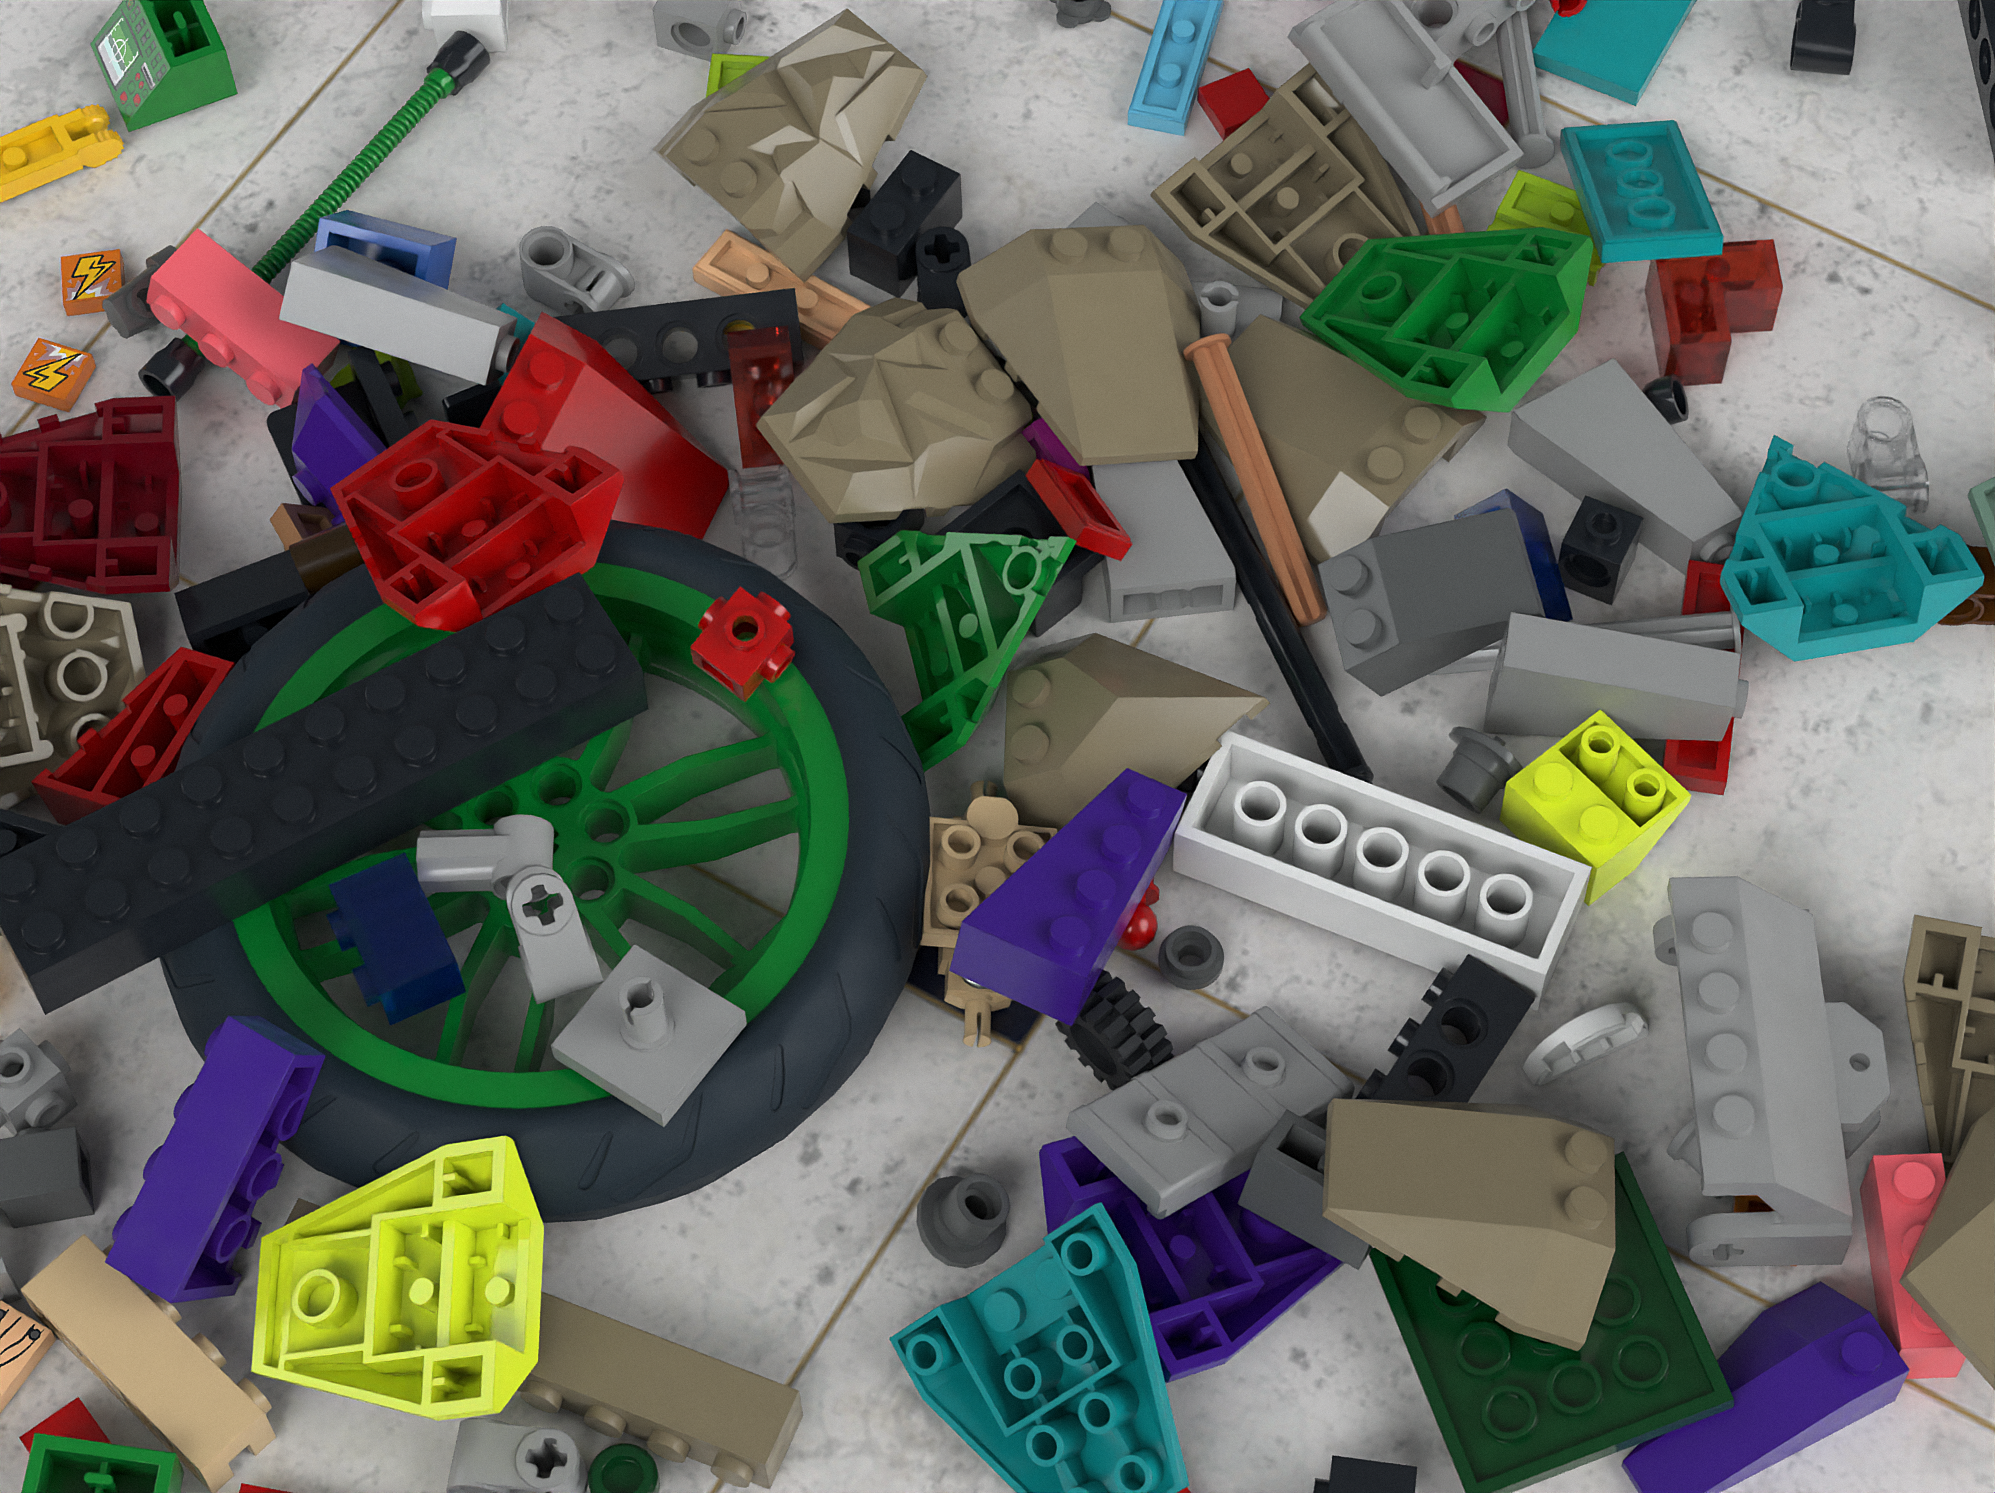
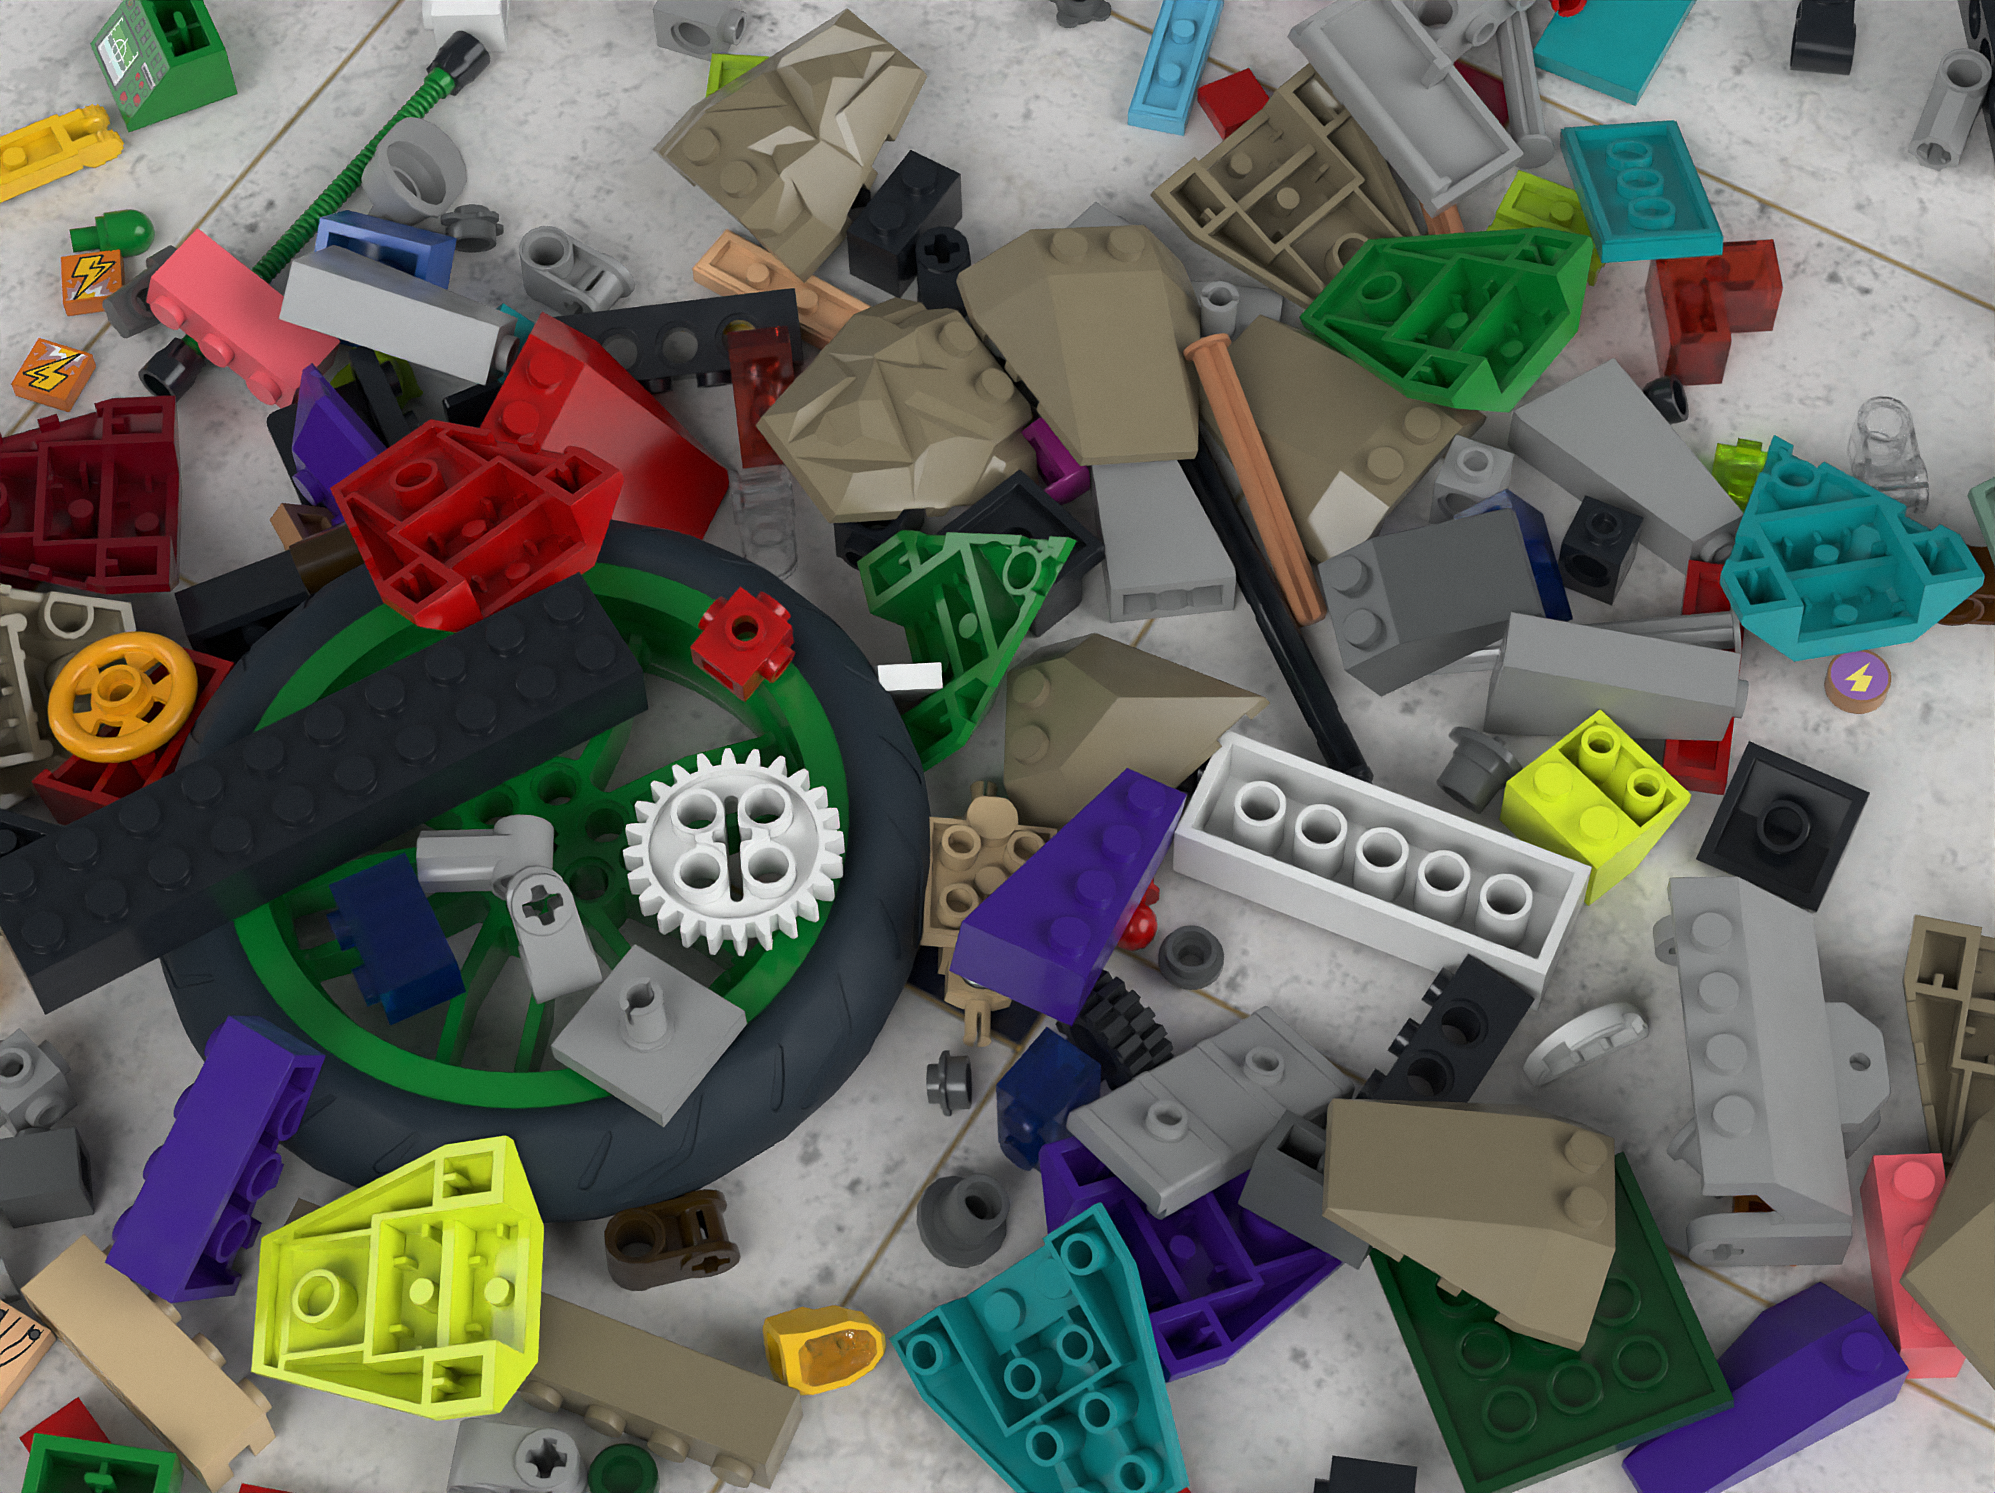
red tile [1025,458,1132,561] -> none
none -> light orange plate [48,631,198,763]
none -> green cylinder [69,209,155,258]
none -> light grey piece [361,117,467,226]
none -> dark grey plate [440,204,504,253]
none -> dark brown piece [604,1189,741,1291]
none -> white gear [623,748,845,956]
none -> yellow rock [762,1305,887,1395]
none -> white tile [873,663,943,702]
none -> dark grey plate [926,1050,972,1117]
none -> clear blue brick [996,1027,1101,1173]
none -> light grey brick [1429,435,1514,524]
none -> black slope [1696,741,1870,912]
none -> clear neon green tile [1711,438,1768,513]
none -> tile [1824,650,1891,714]
none -> light grey piece [1908,48,1992,171]

